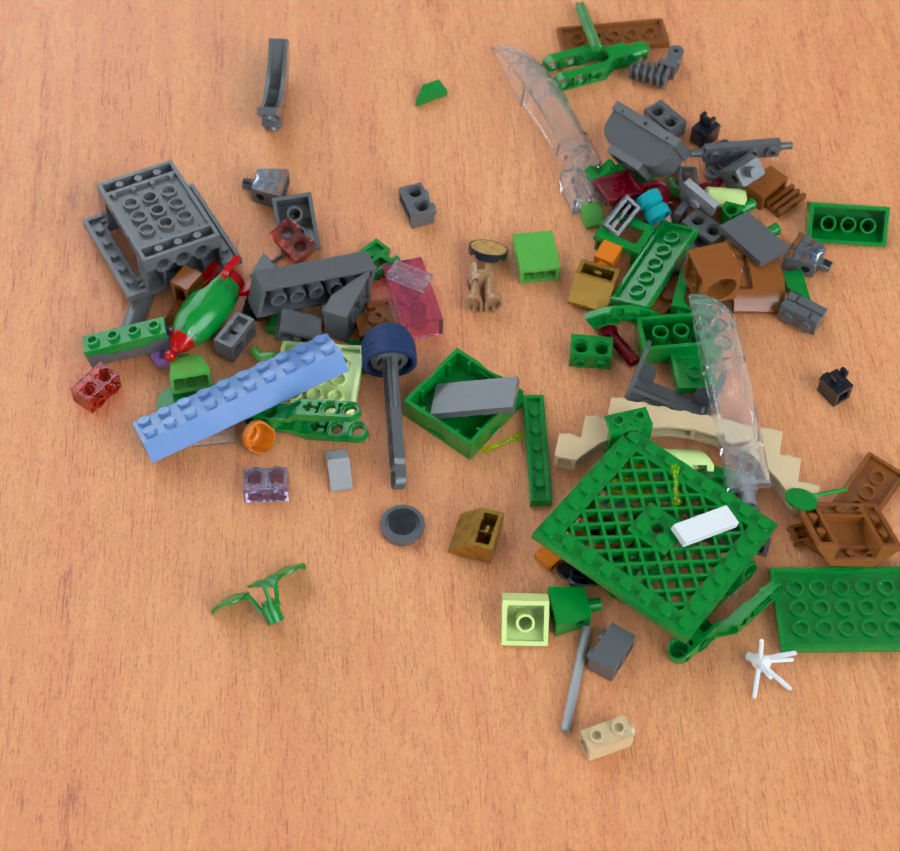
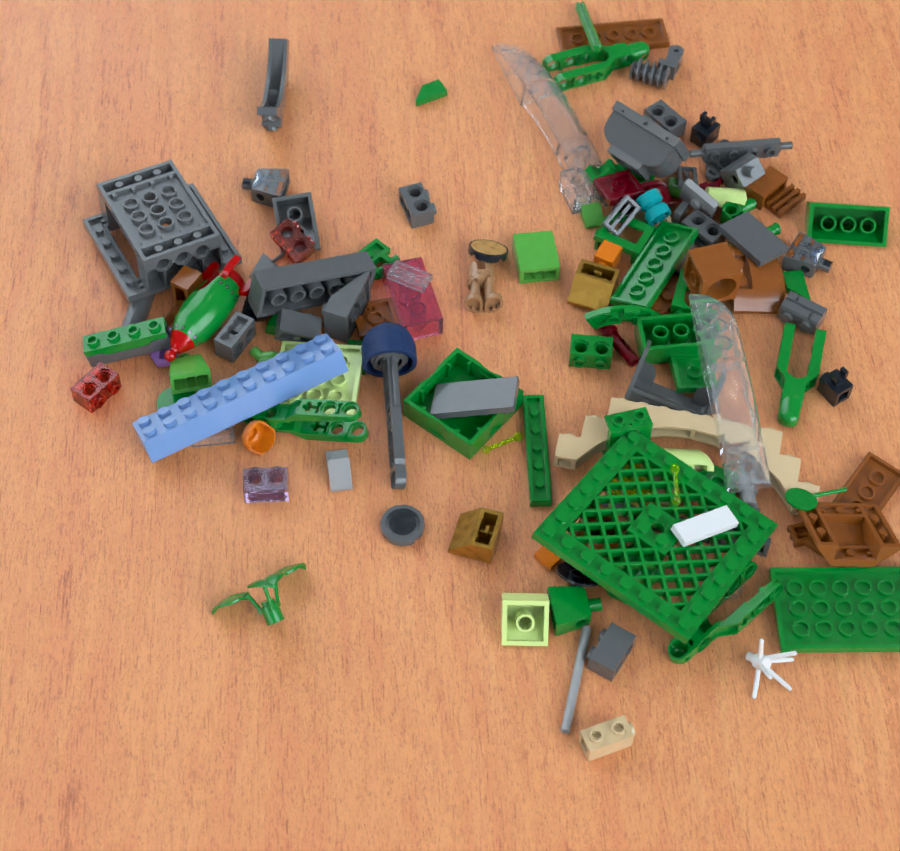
none -> green piece [774,322,827,427]

